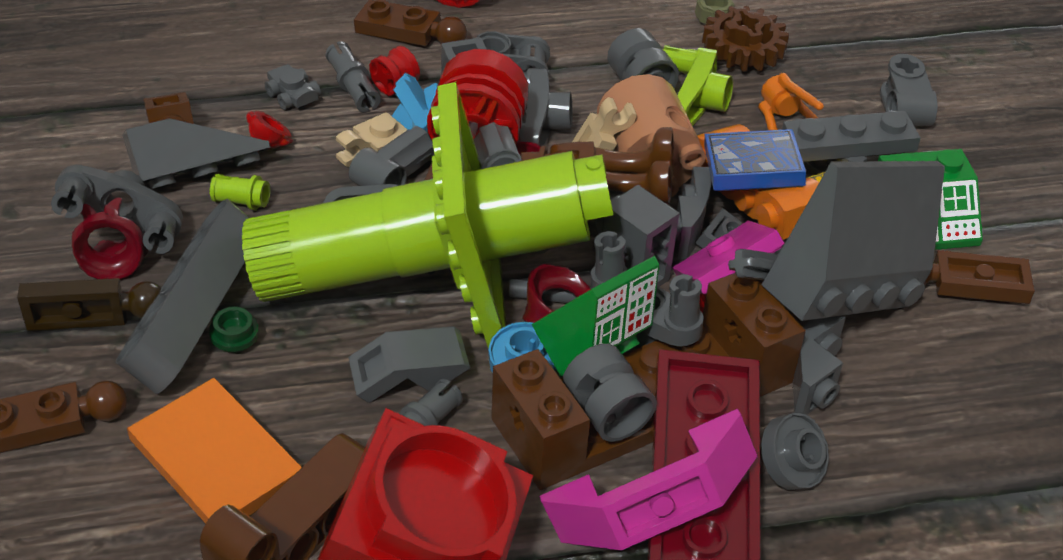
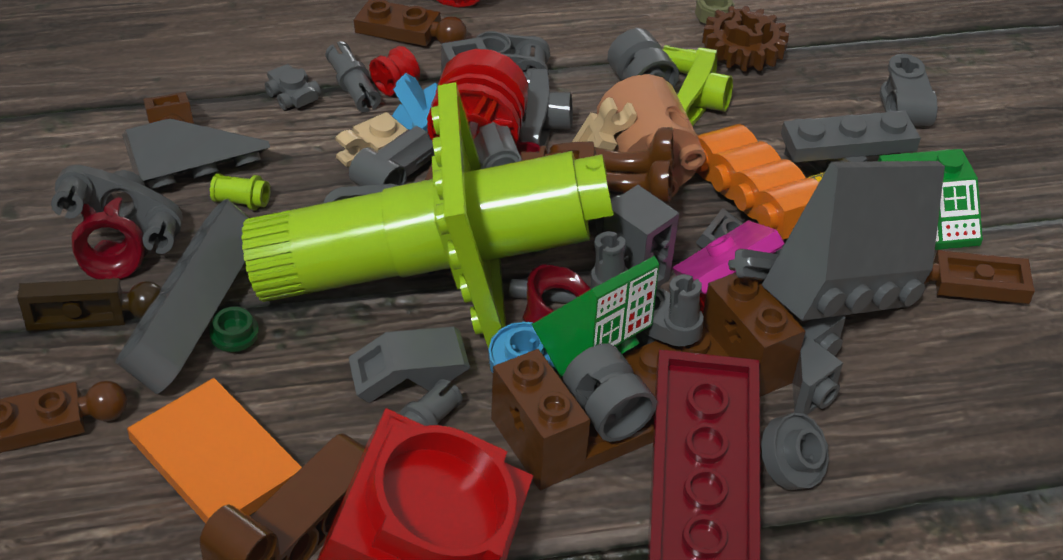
red animal [246,111,293,150] -> none
dark pink slope [540,409,757,550] -> none
dark grey slope [675,167,711,259] -> none
tile [704,129,806,191] -> none
orange plant [758,73,824,130] -> none

